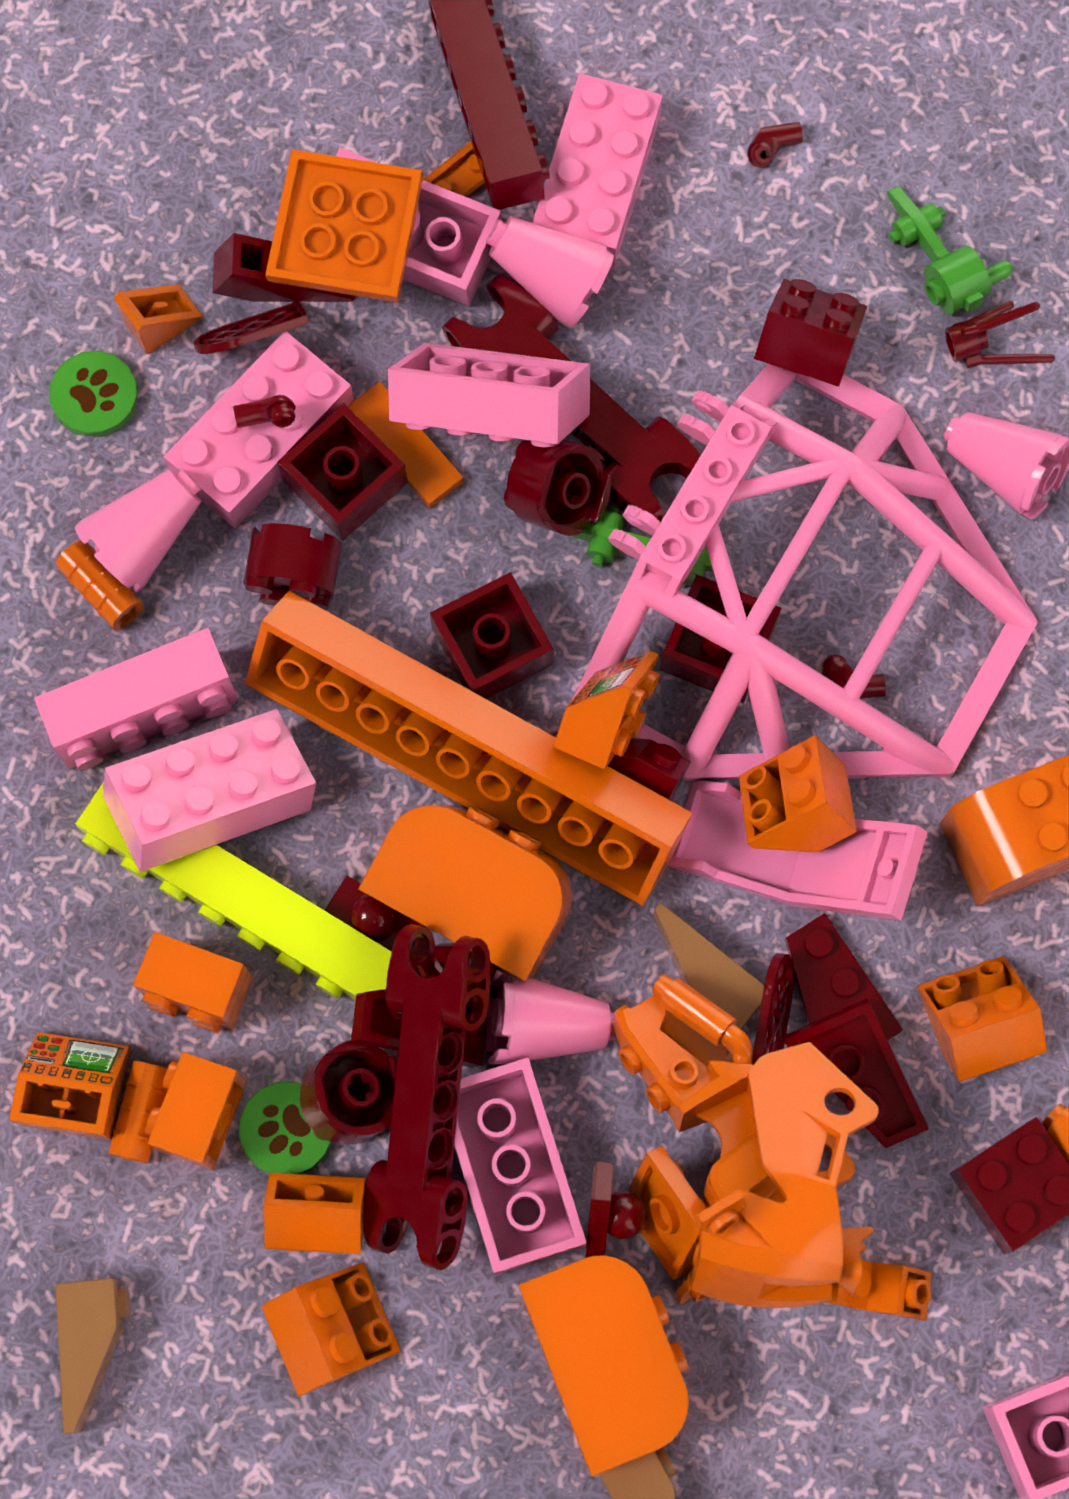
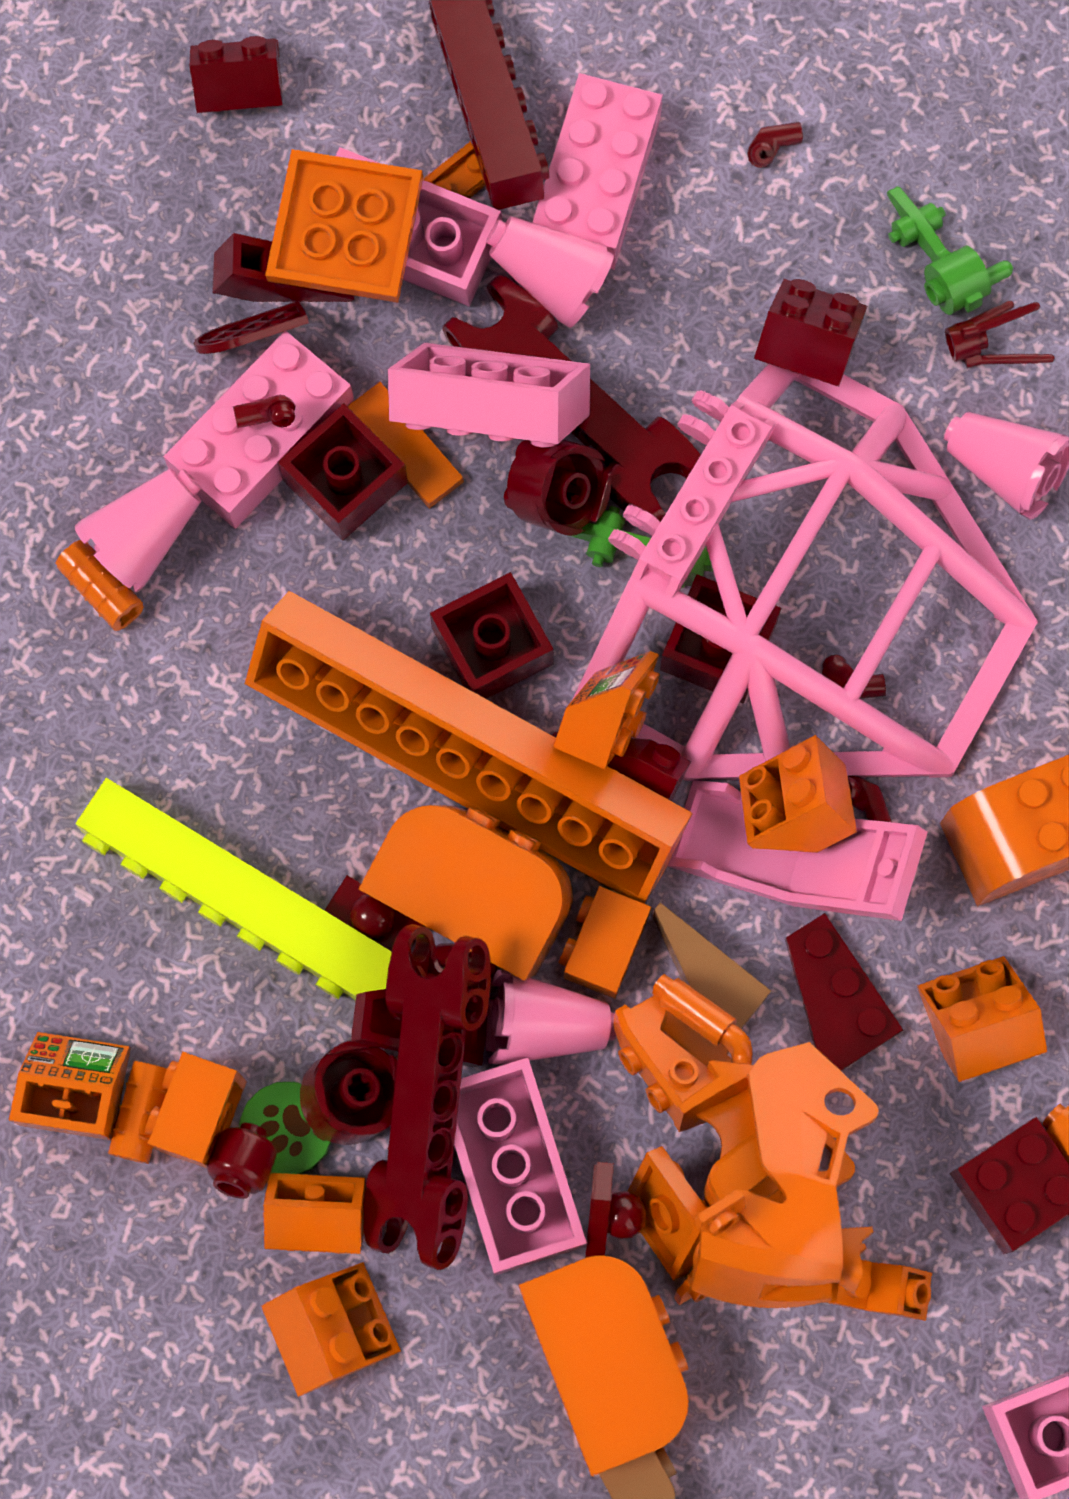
bright pink brick [34,628,239,770] -> none
bright green tile [49,351,138,437] -> none
medium nougat slope [55,1278,131,1434] -> none
bright pink brick [103,709,316,872] -> none
orange slope [114,284,203,355] -> none
orange brick [133,932,254,1034] -> none
dark red brick [243,523,342,610] -> none
dark red window [752,953,794,1065] -> none
dark red wing [782,998,929,1148] -> none
none -> dark red brick [189,36,283,113]
none -> dark red head [207,1123,277,1199]
none -> orange brick [559,886,651,999]
none -> dark red arm [848,775,892,822]

